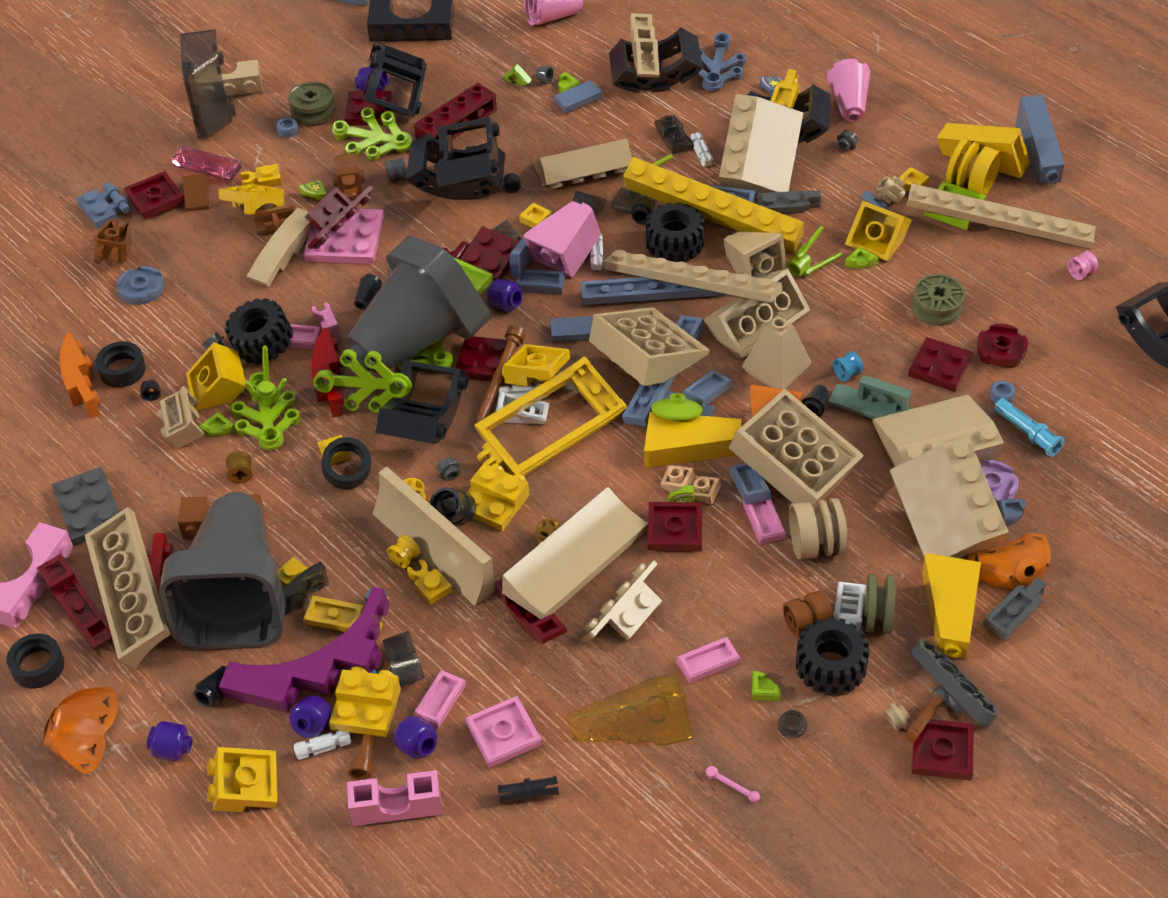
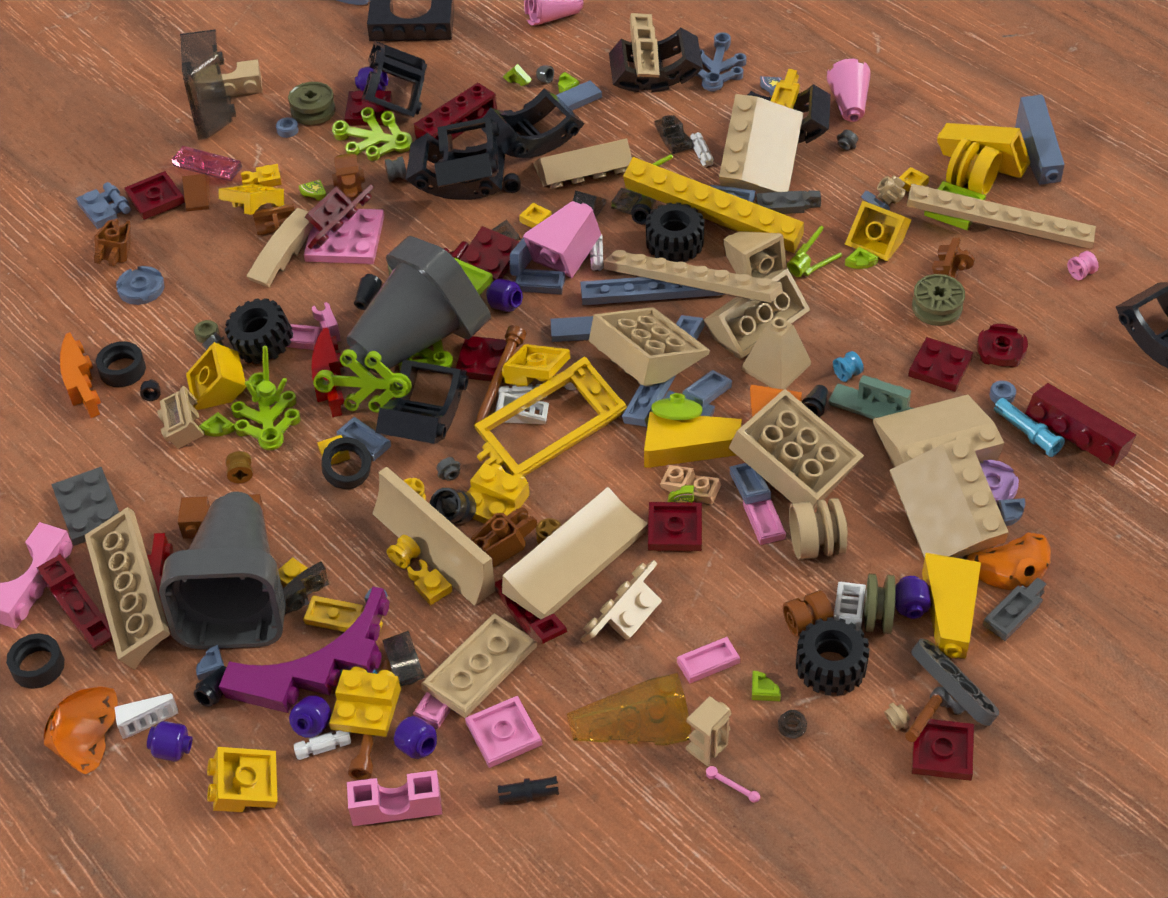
none -> white slope [115,693,178,739]
none -> olive tile [194,320,220,343]
none -> sand blue tile [196,645,224,680]
none -> sand blue tile [336,417,391,462]
none -> tan tile [421,613,537,718]
none -> dark orange hinge [471,507,538,567]
none -> black window [481,88,585,158]
none -> tan window [686,696,731,766]
none -> dark purple head [895,576,931,619]
none -> dark orange hips [932,237,975,279]
none -> dark red brick [1025,383,1136,467]

